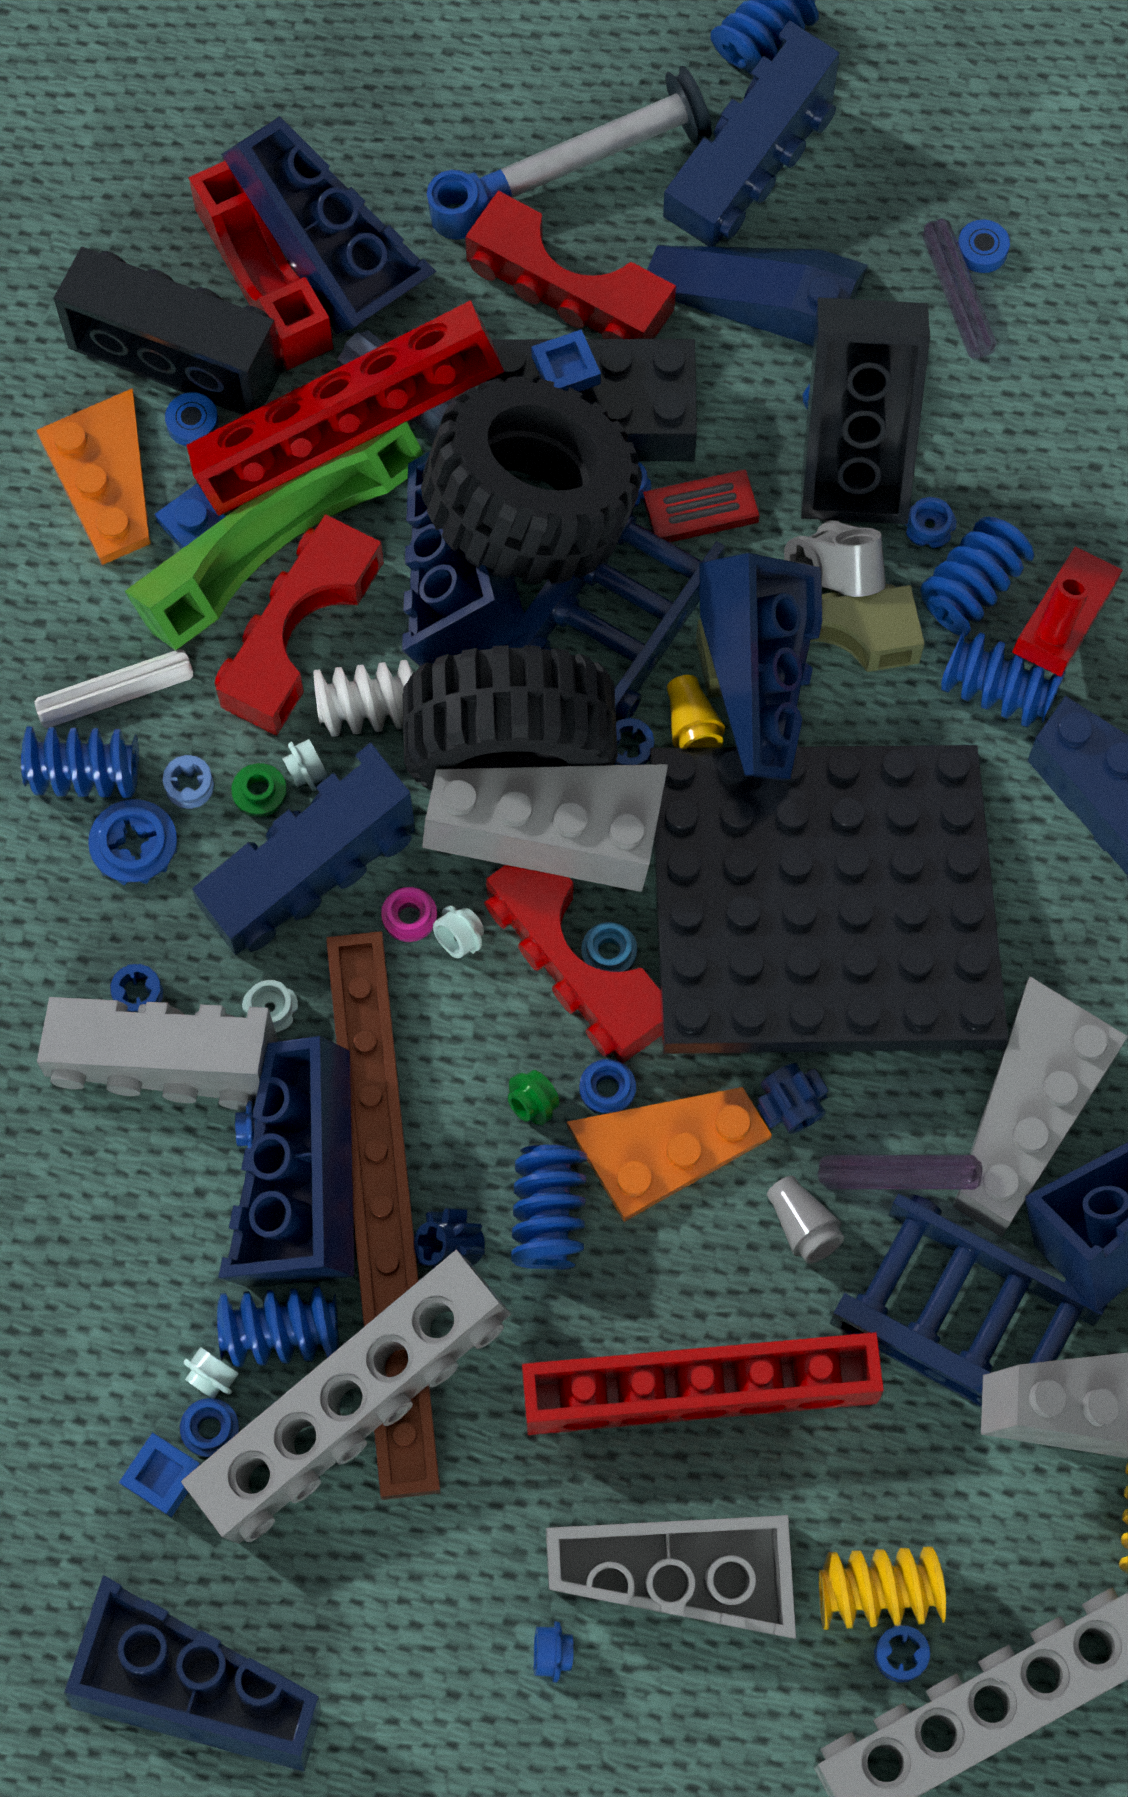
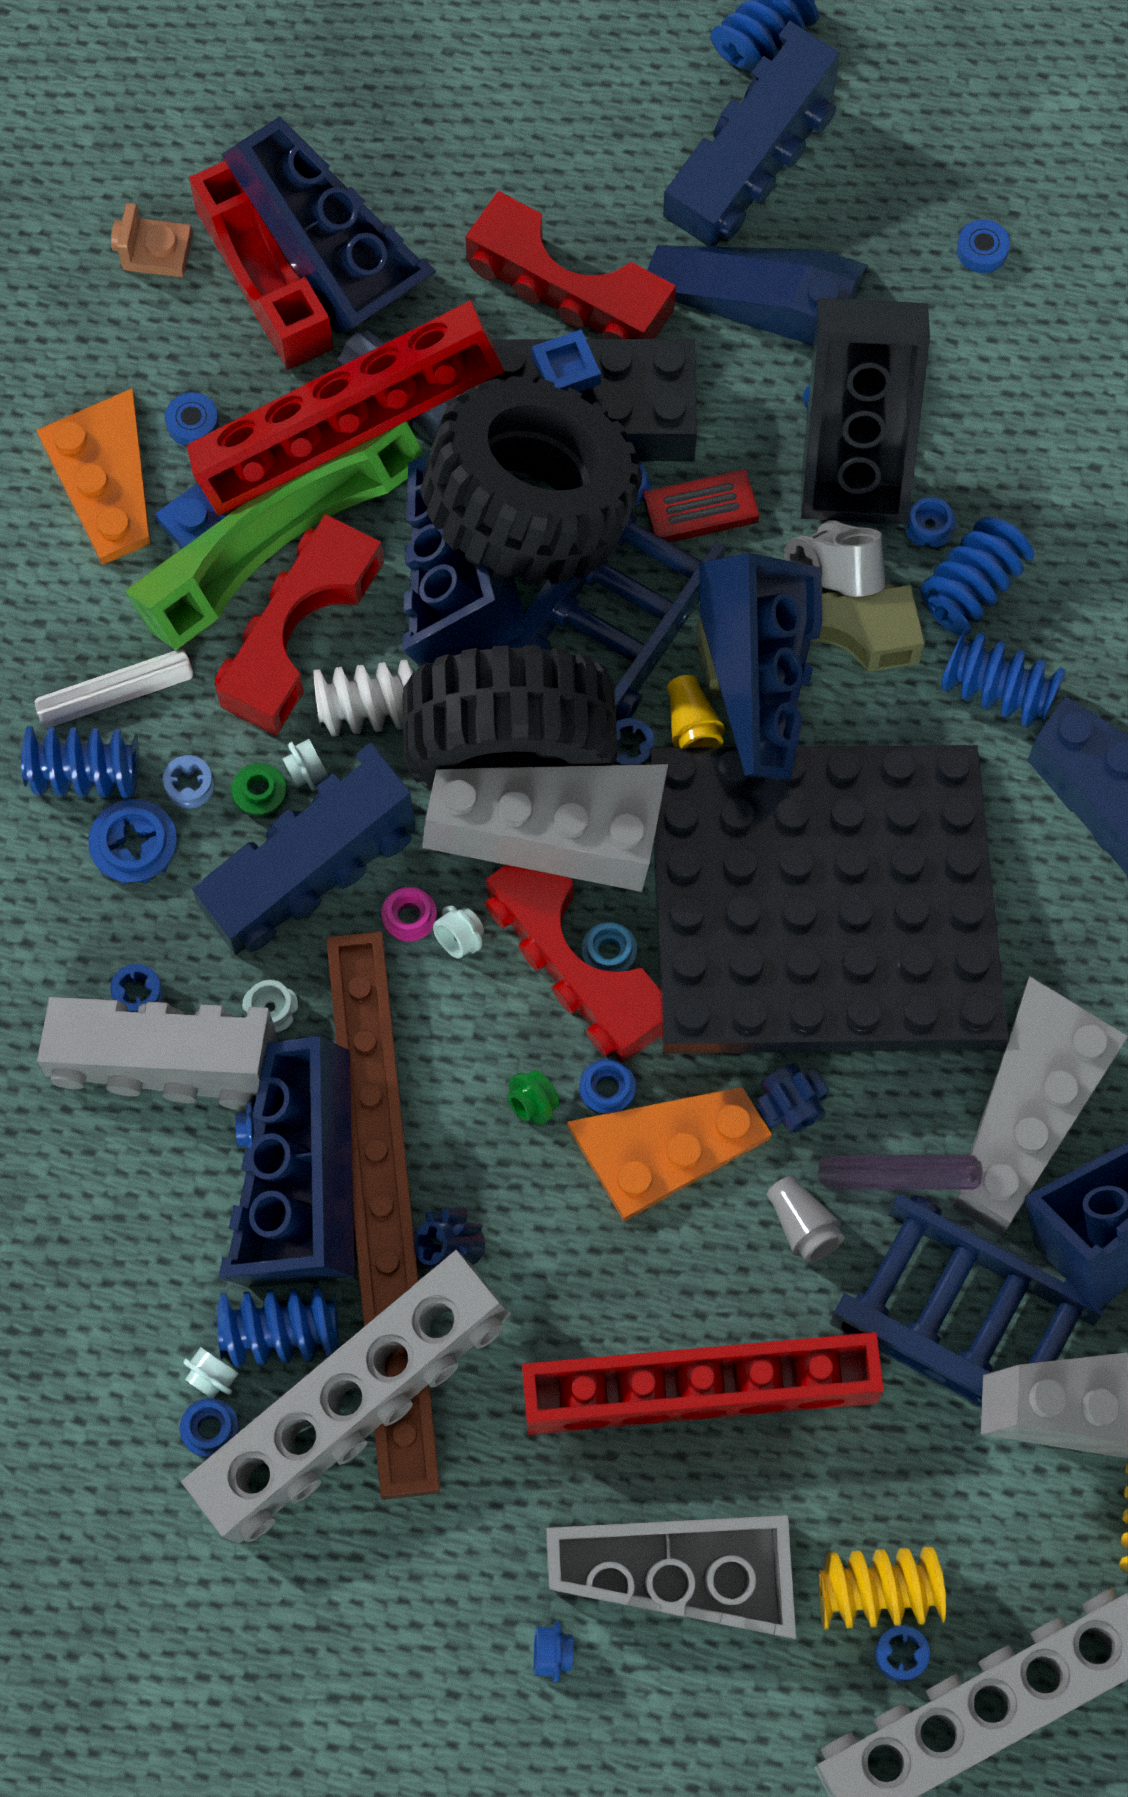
black brick [54,246,283,416] -> none
dark blue wedge [64,1575,322,1772] -> none
blue plate [119,1432,201,1518] -> none
piece [427,66,712,240] -> none
blue piece [511,1145,587,1270] -> none
axle [923,218,996,359] -> none
red piece [1012,547,1123,677] -> none
none -> nougat bracket [111,203,193,278]

